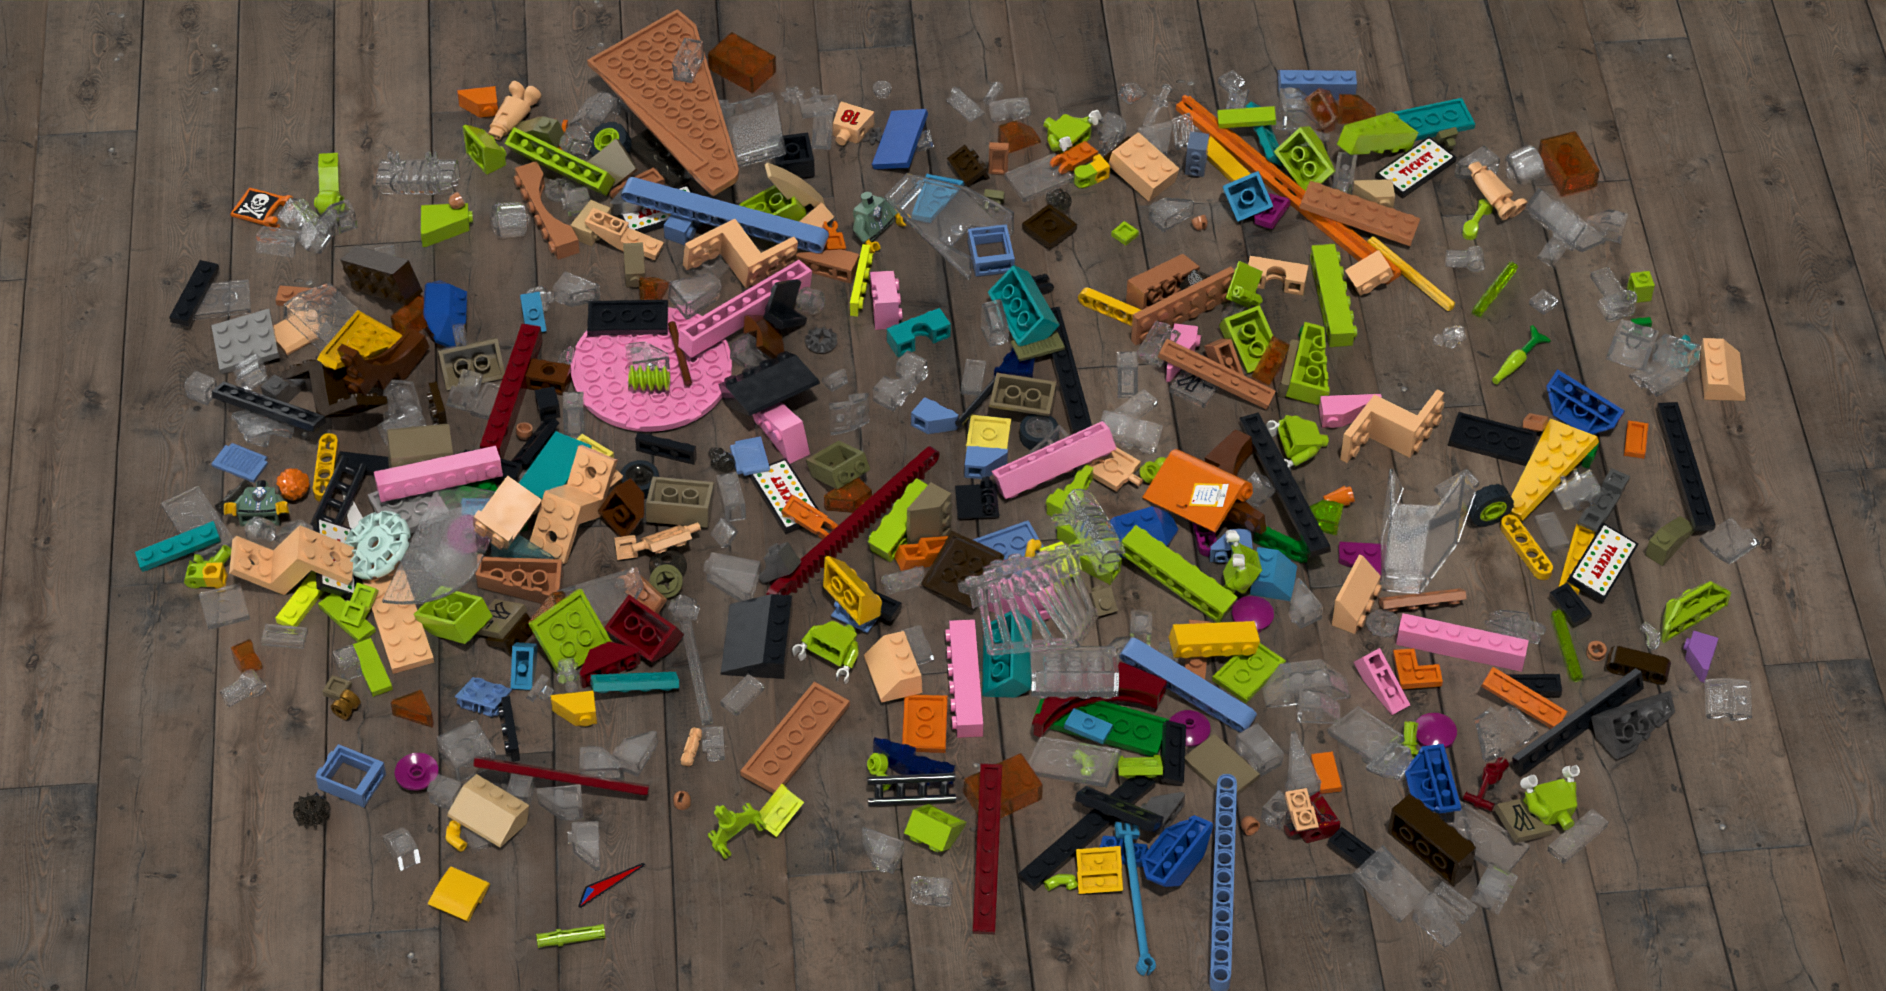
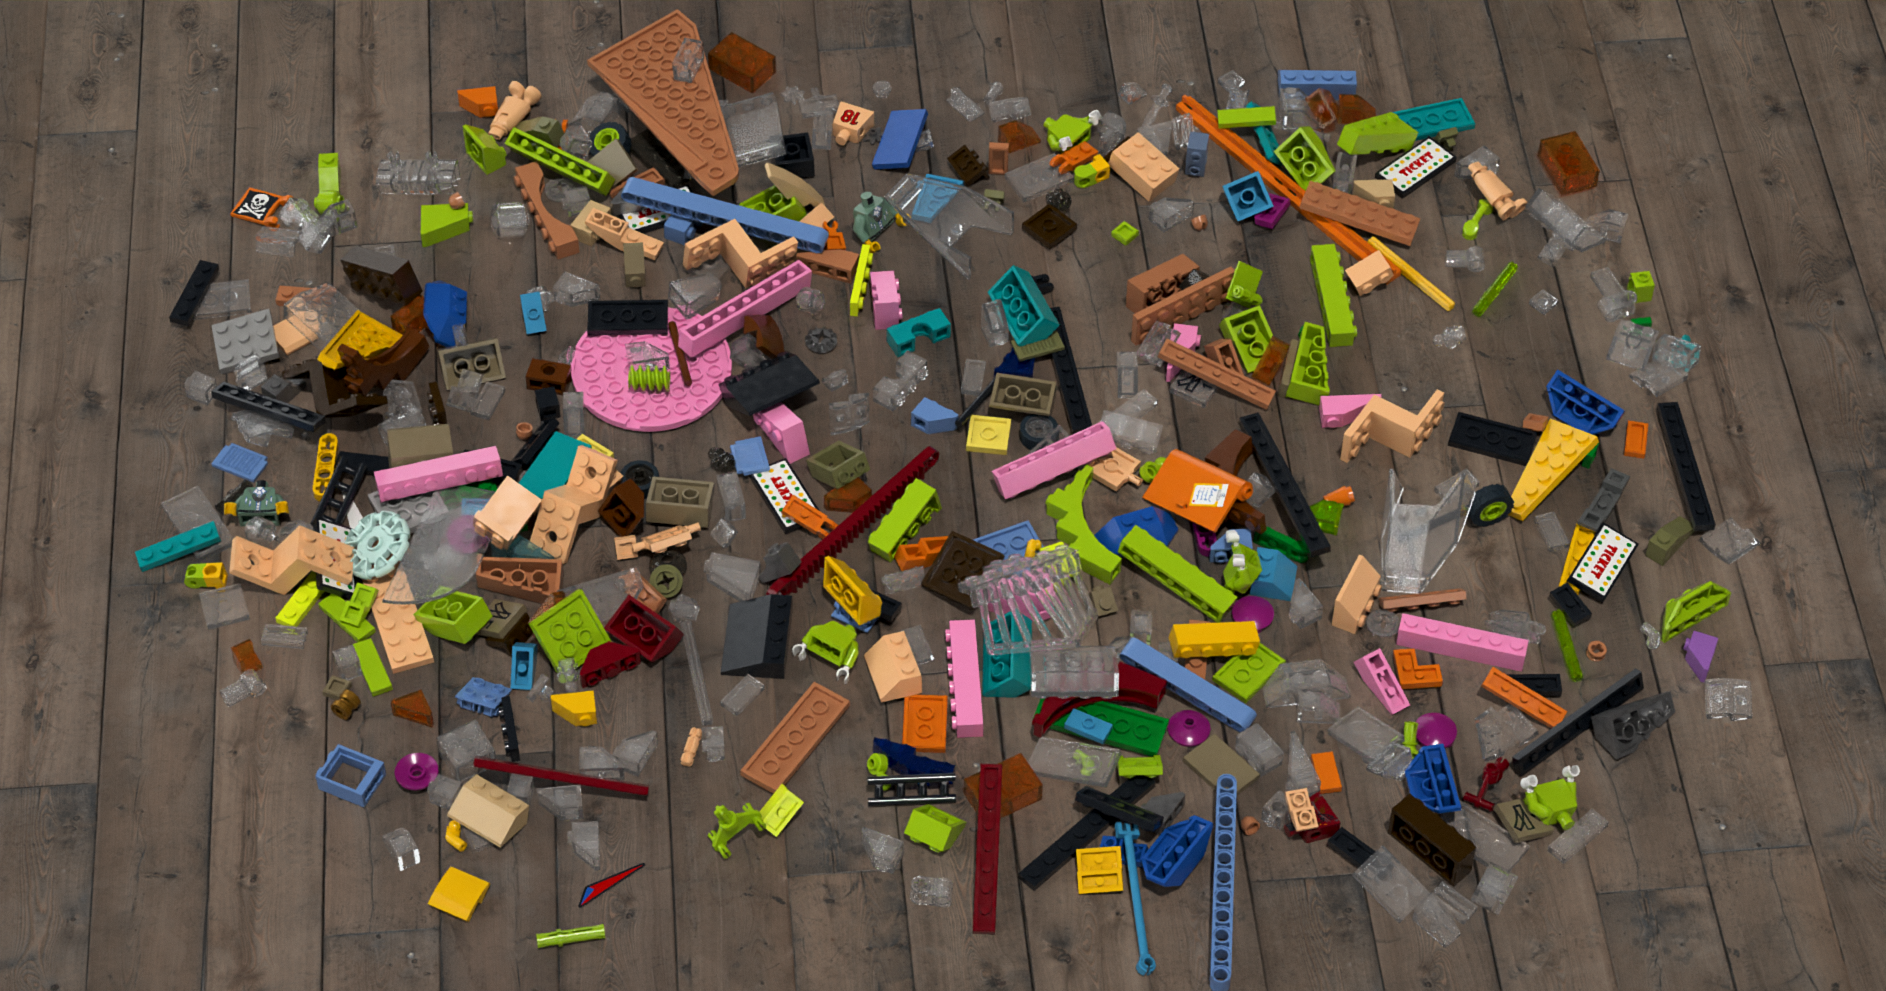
lime piece [189,545,231,565] -> none
orange piece [276,468,310,501] -> none
clear smoke gear [293,792,331,829] -> none
dark red brick [480,323,543,459] -> none
teal plate [590,671,679,693] -> none
black plate [635,432,697,465] -> none
clear orange slope [639,277,671,300] -> none
nougat hinge [673,791,691,810] -> none
black bracket [763,279,807,330] -> none
dark tan slope [907,482,952,544] -> none
black hinge [955,476,999,519] -> none
medium blue slope [964,446,1008,479] -> none
medium blue window [968,224,1015,277] -> none
lime arm [1043,874,1078,891] -> none
clear piece [1052,489,1126,576] -> none
yellow beam [1077,288,1141,326] -> none
black plate [1161,720,1186,786] -> none
yellow tile [1207,136,1251,182] -> none
light nougat arch [1248,256,1308,295] -> none
lime torso [1266,415,1329,471] -> none
magenta wing [1339,541,1381,581] -> none
lime piece [1492,325,1551,384] -> none
yellow beam [1500,515,1553,580] -> none
clear head [1505,144,1545,187] -> none
clear piece [1553,468,1603,513] -> none
dark brown beam [1606,646,1671,685] -> none
light nougat slope [1699,338,1746,401] -> none

